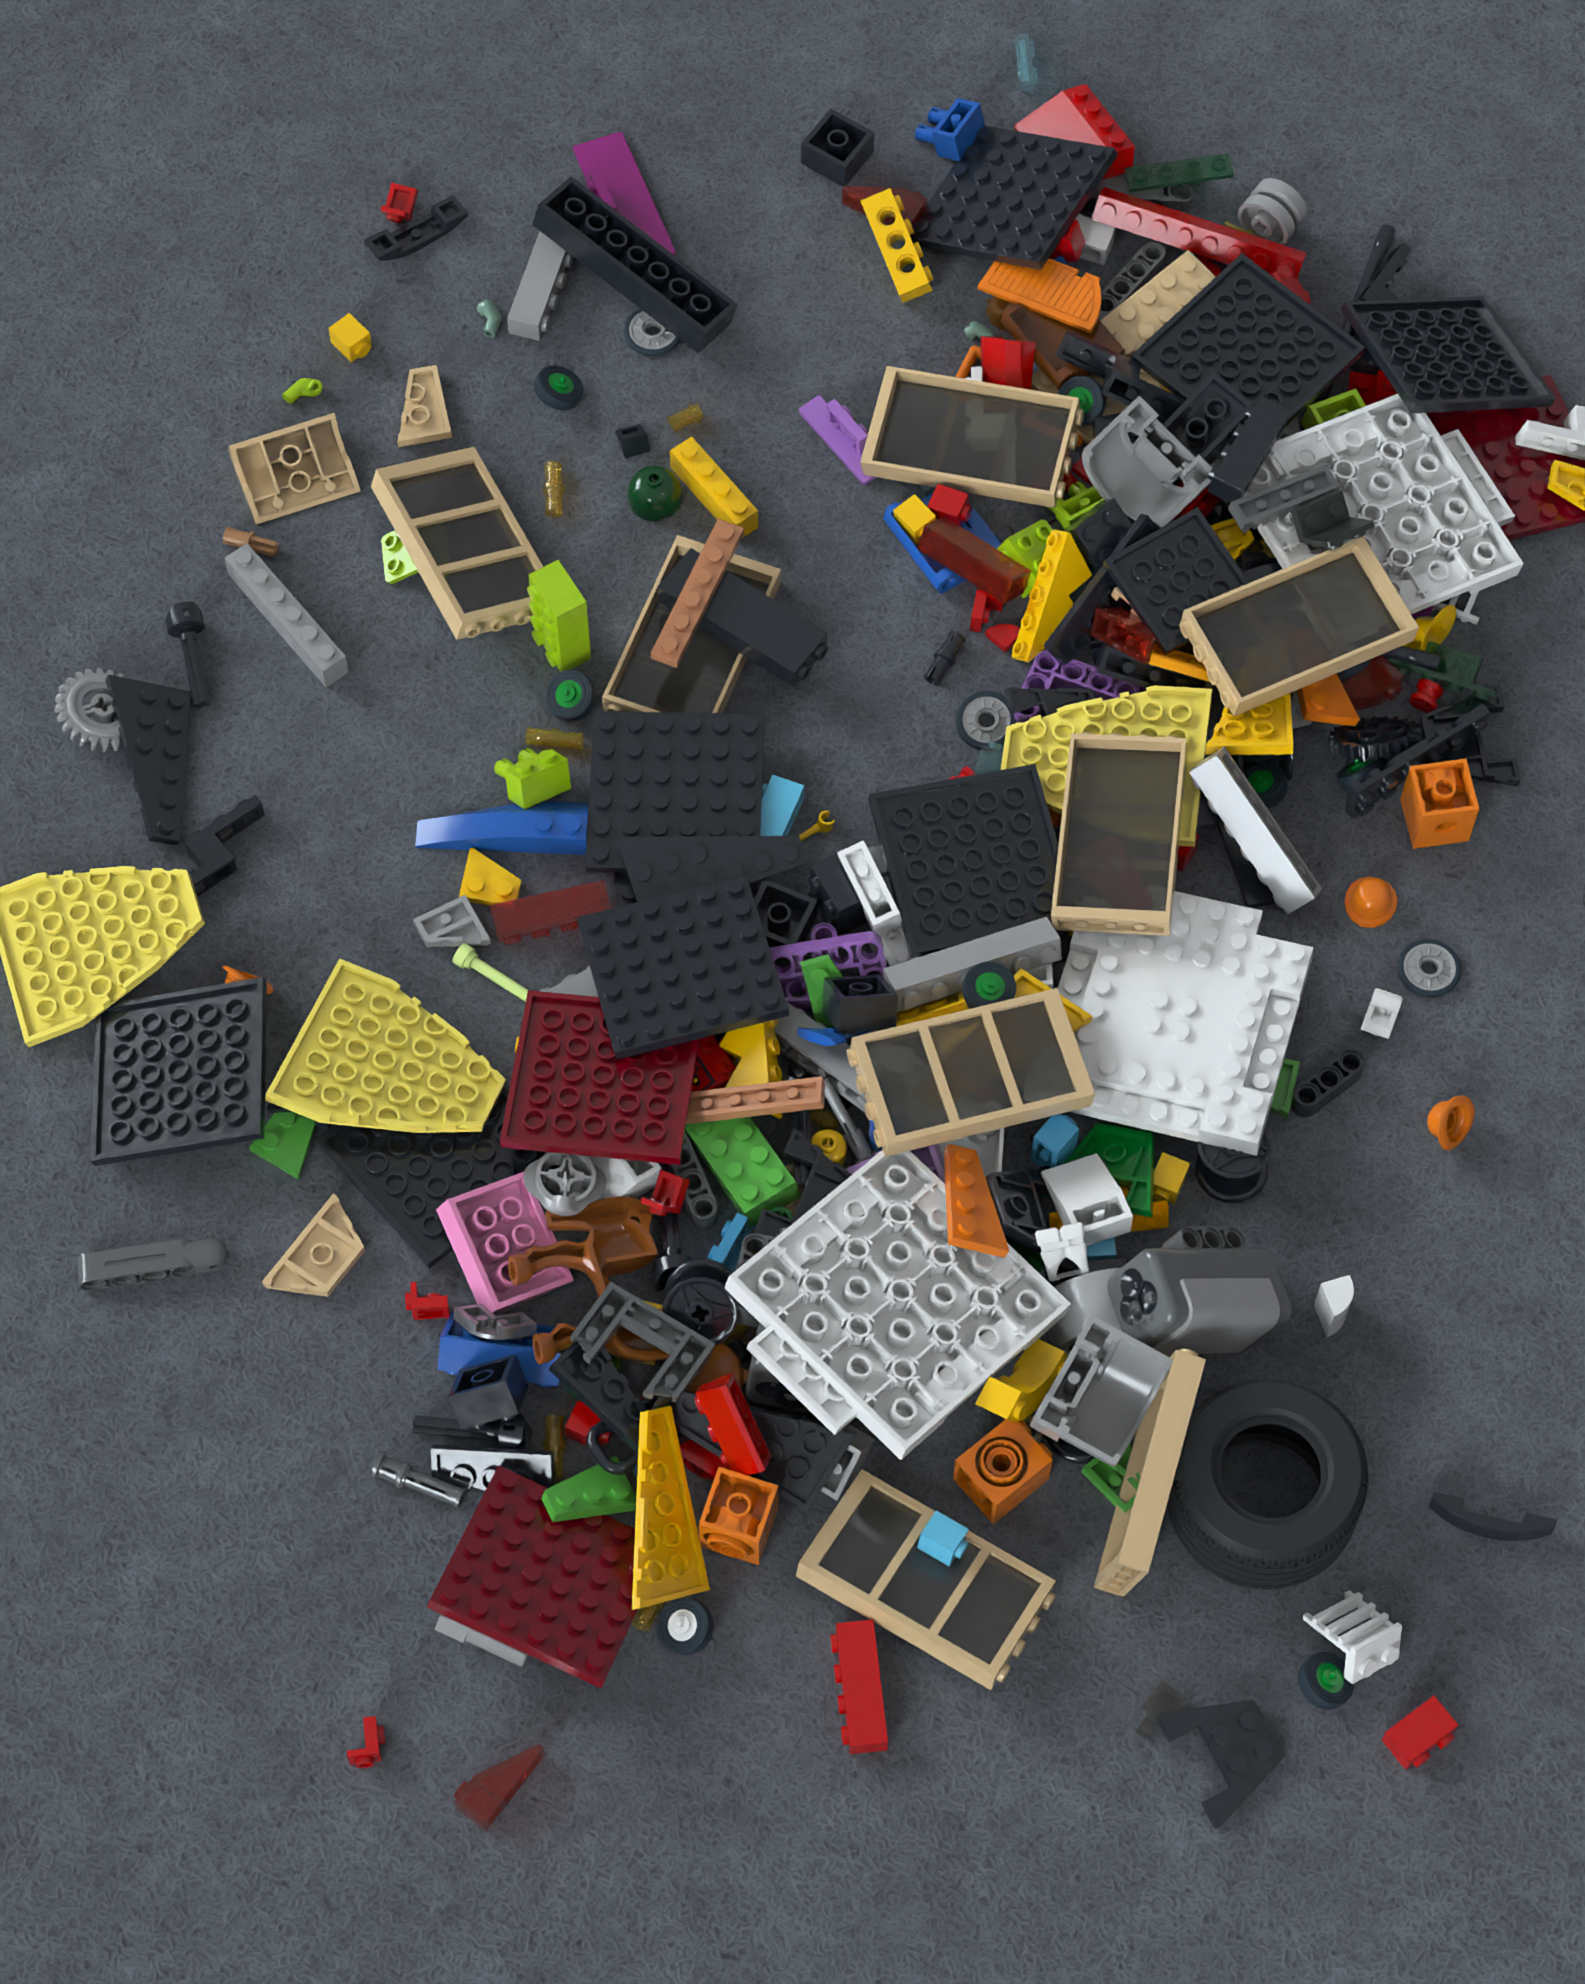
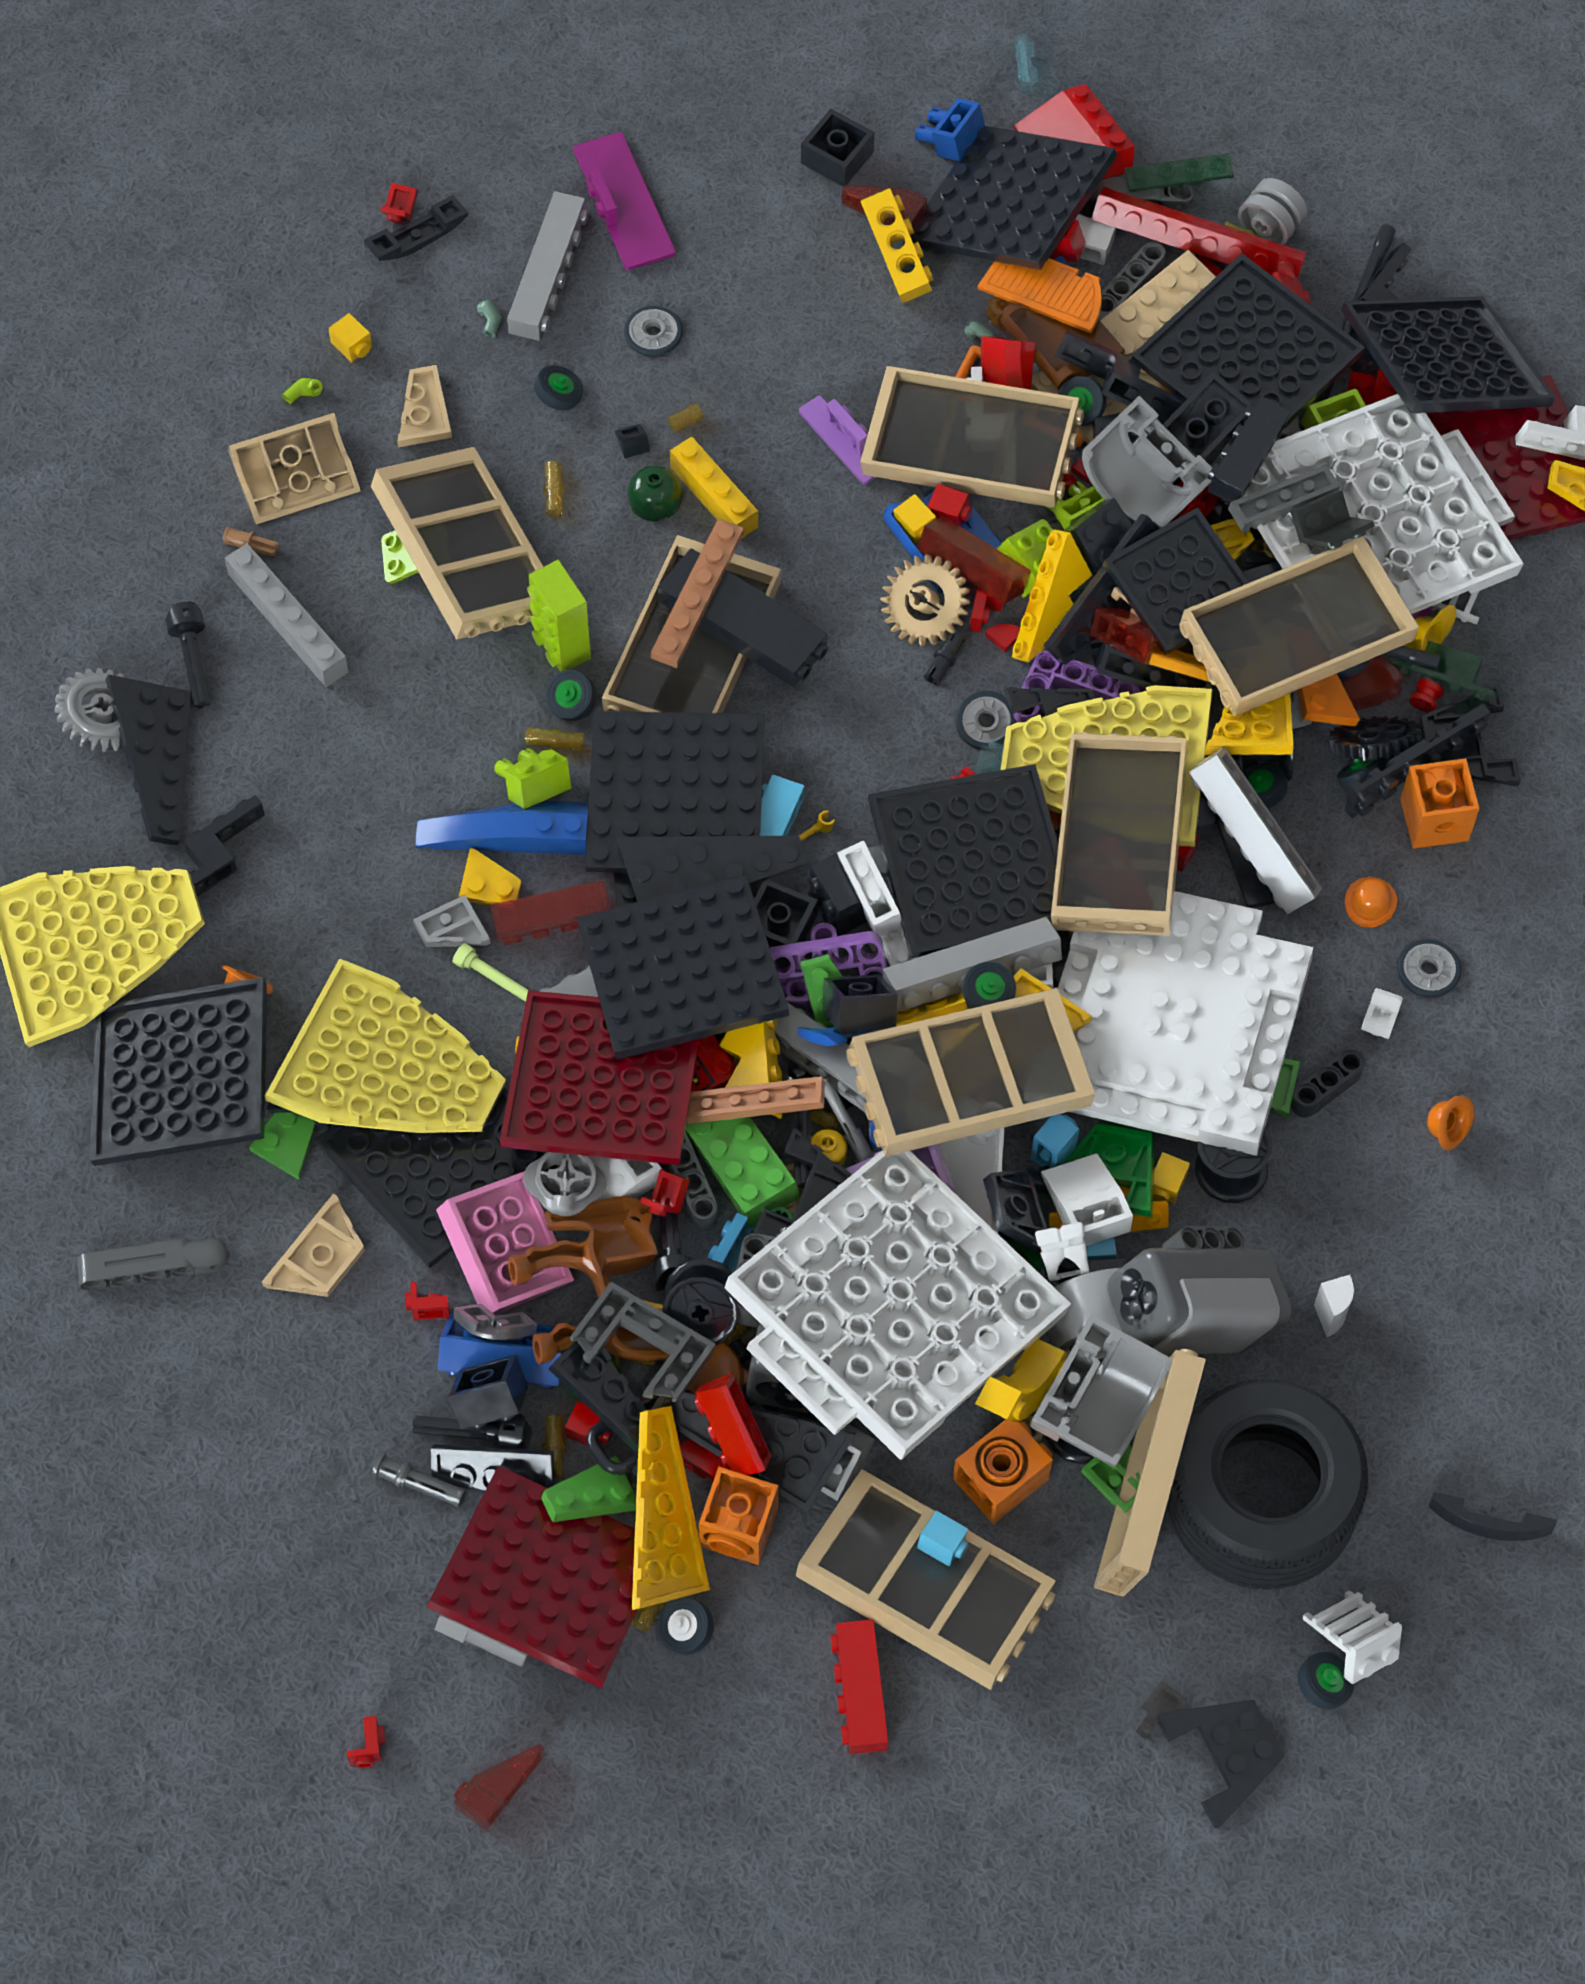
black brick [532,176,738,353] -> none
orange wing [944,1143,1009,1258] -> none
red brick [1381,1696,1459,1770] -> none
none -> tan gear [880,554,970,647]

